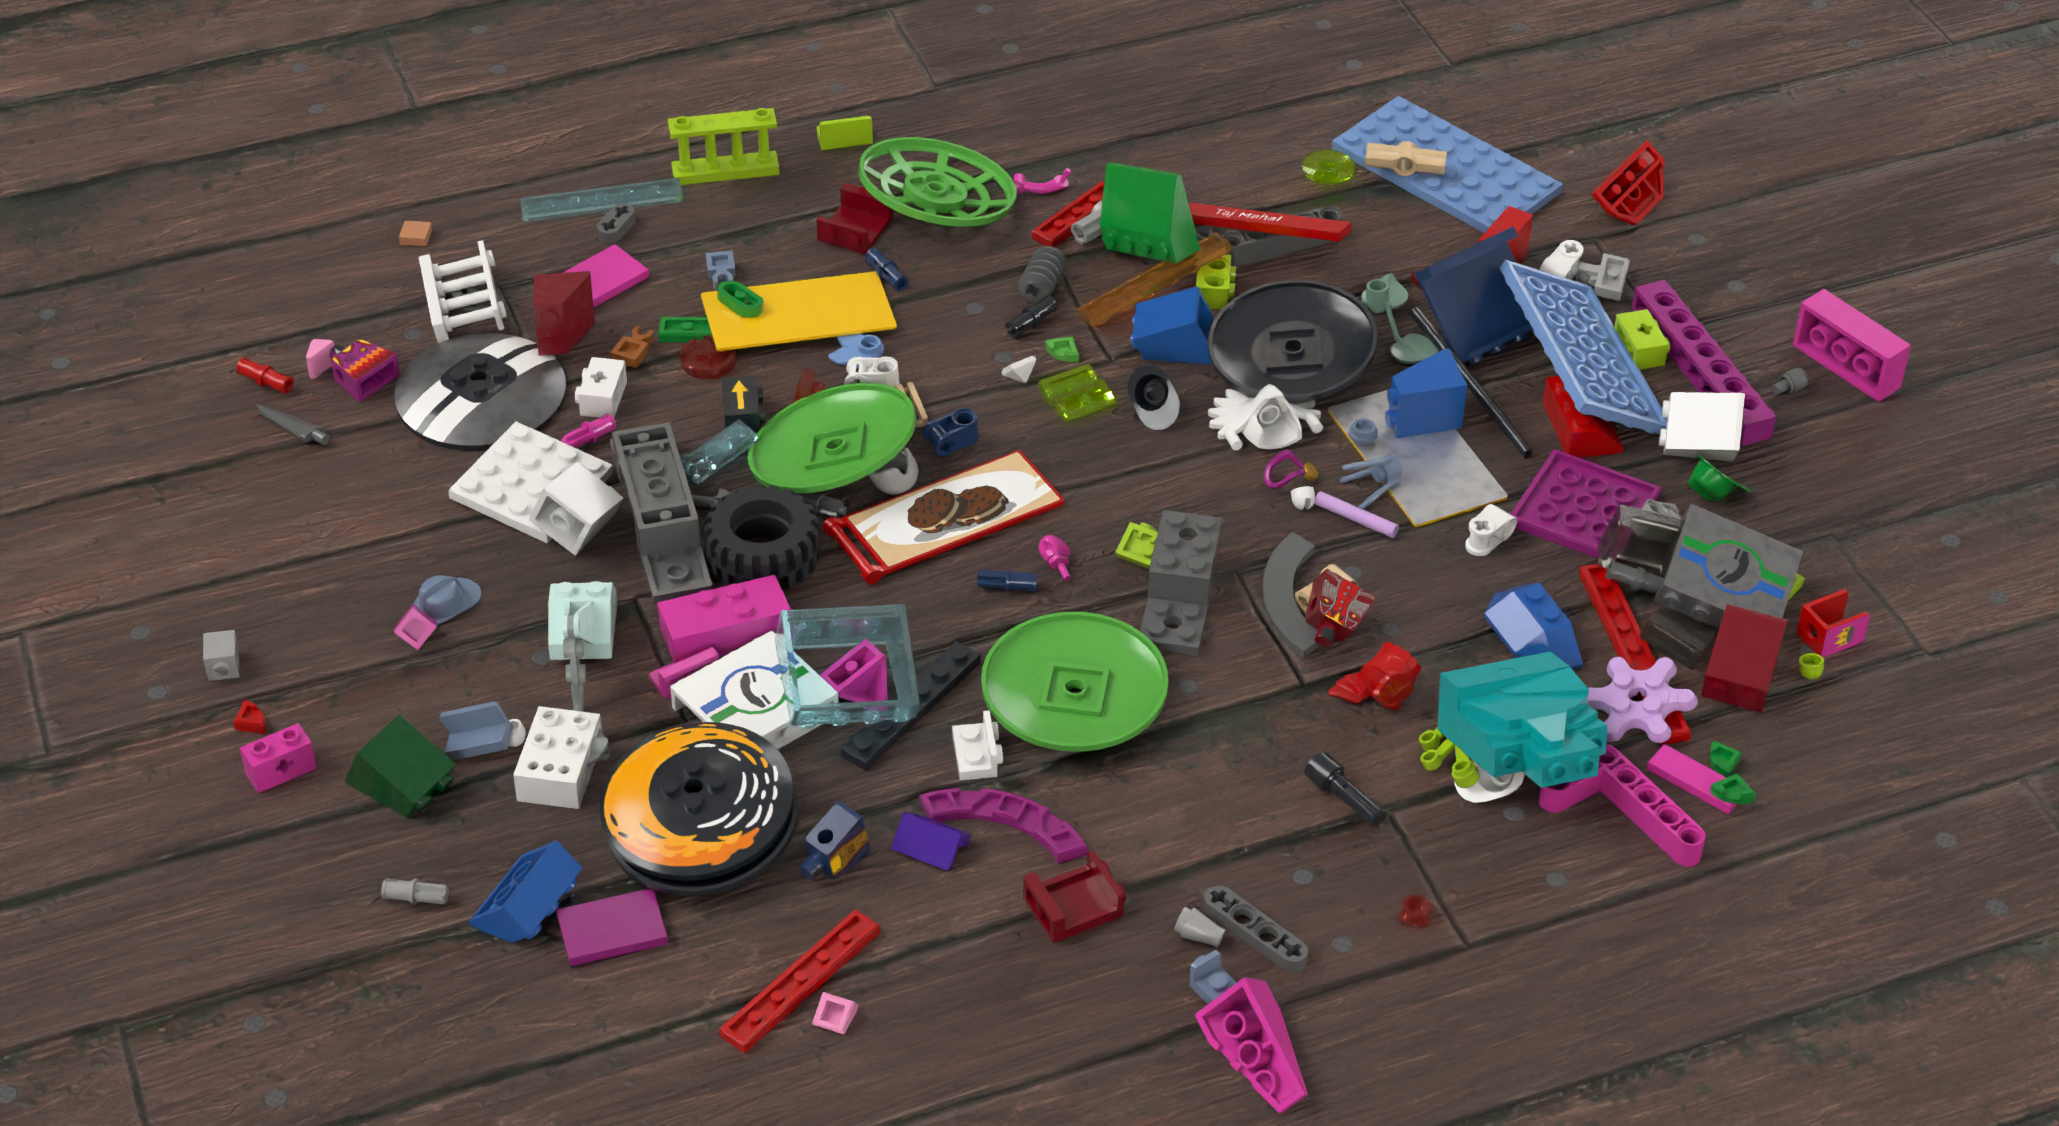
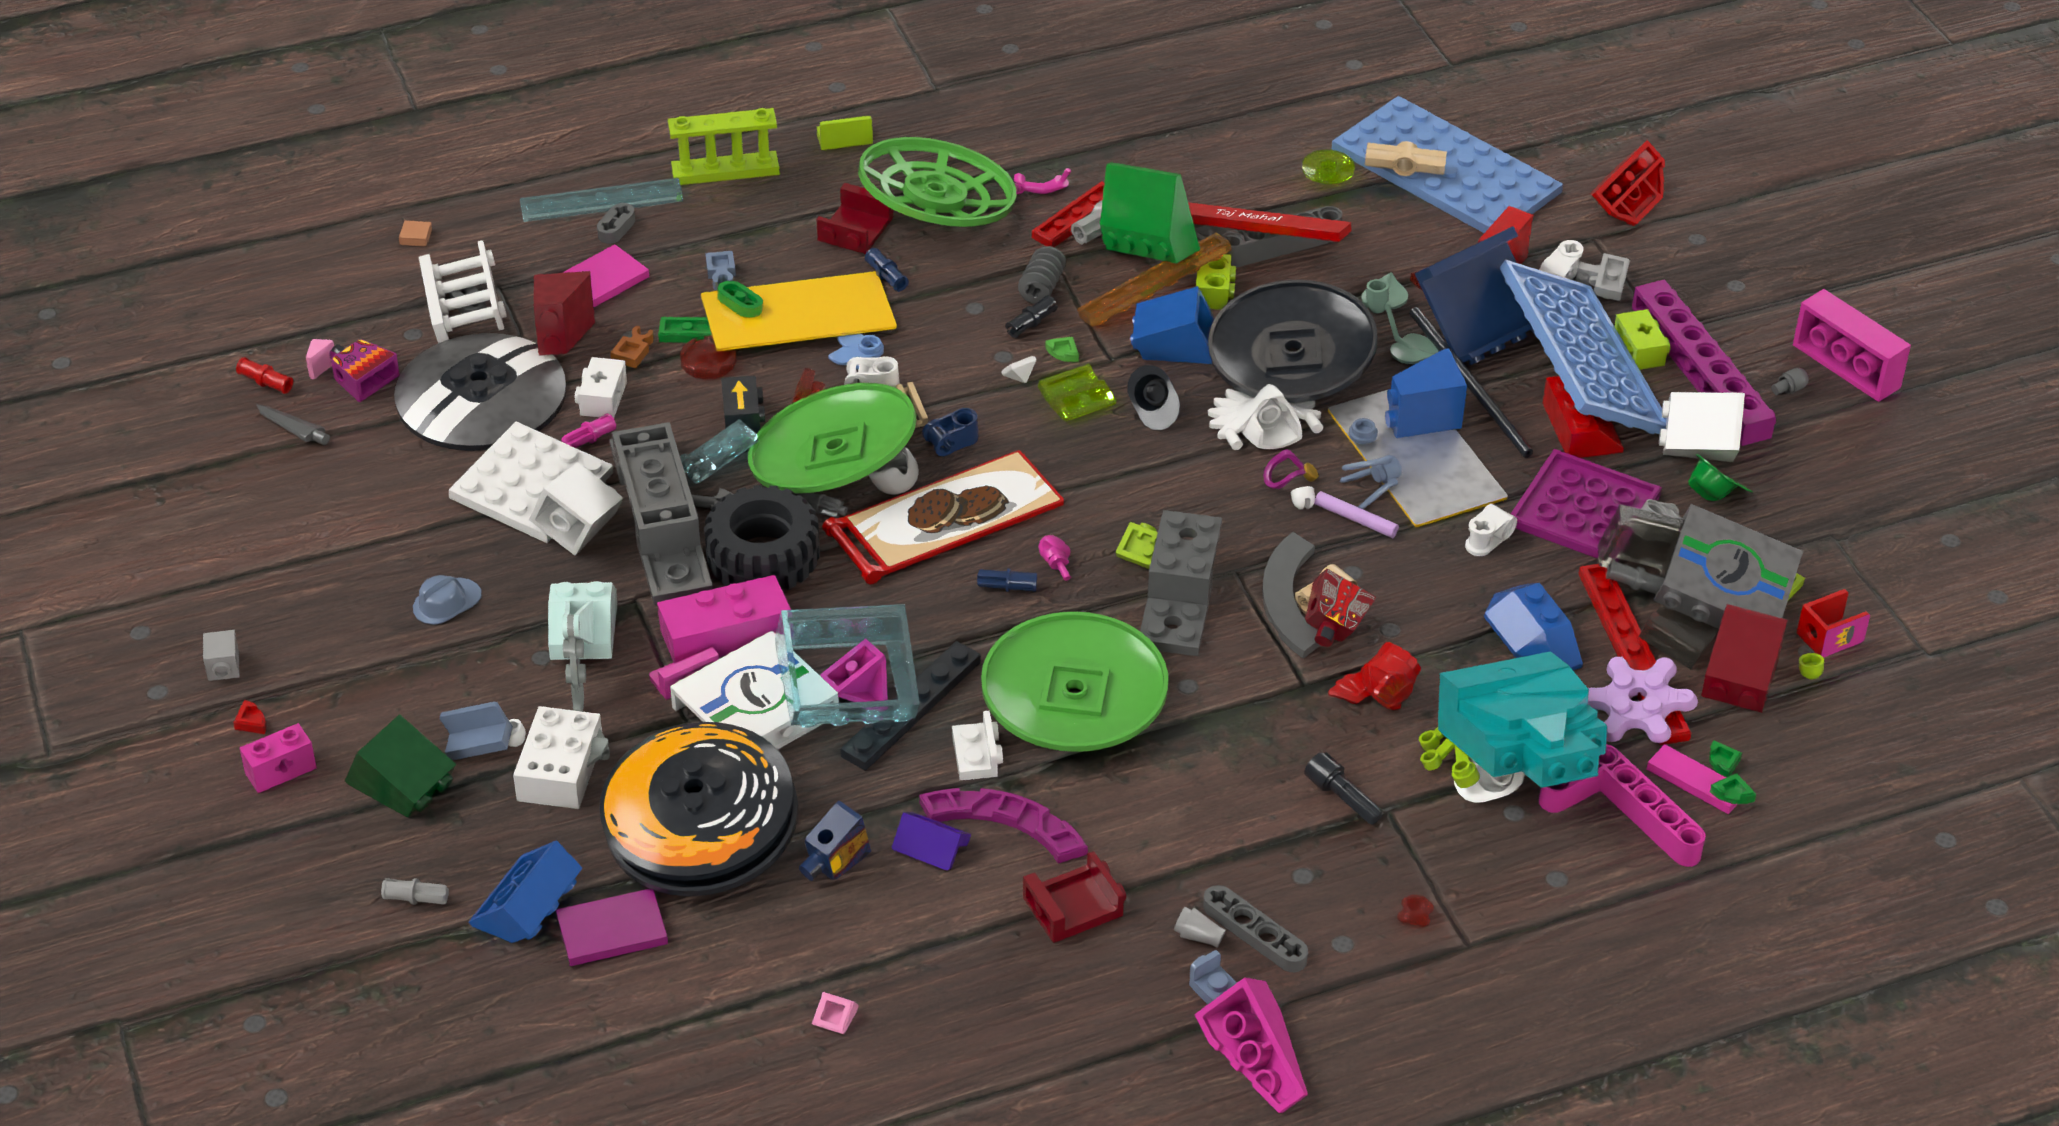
dark pink panel [393,603,438,650] -> none
red tile [719,909,880,1054] -> none

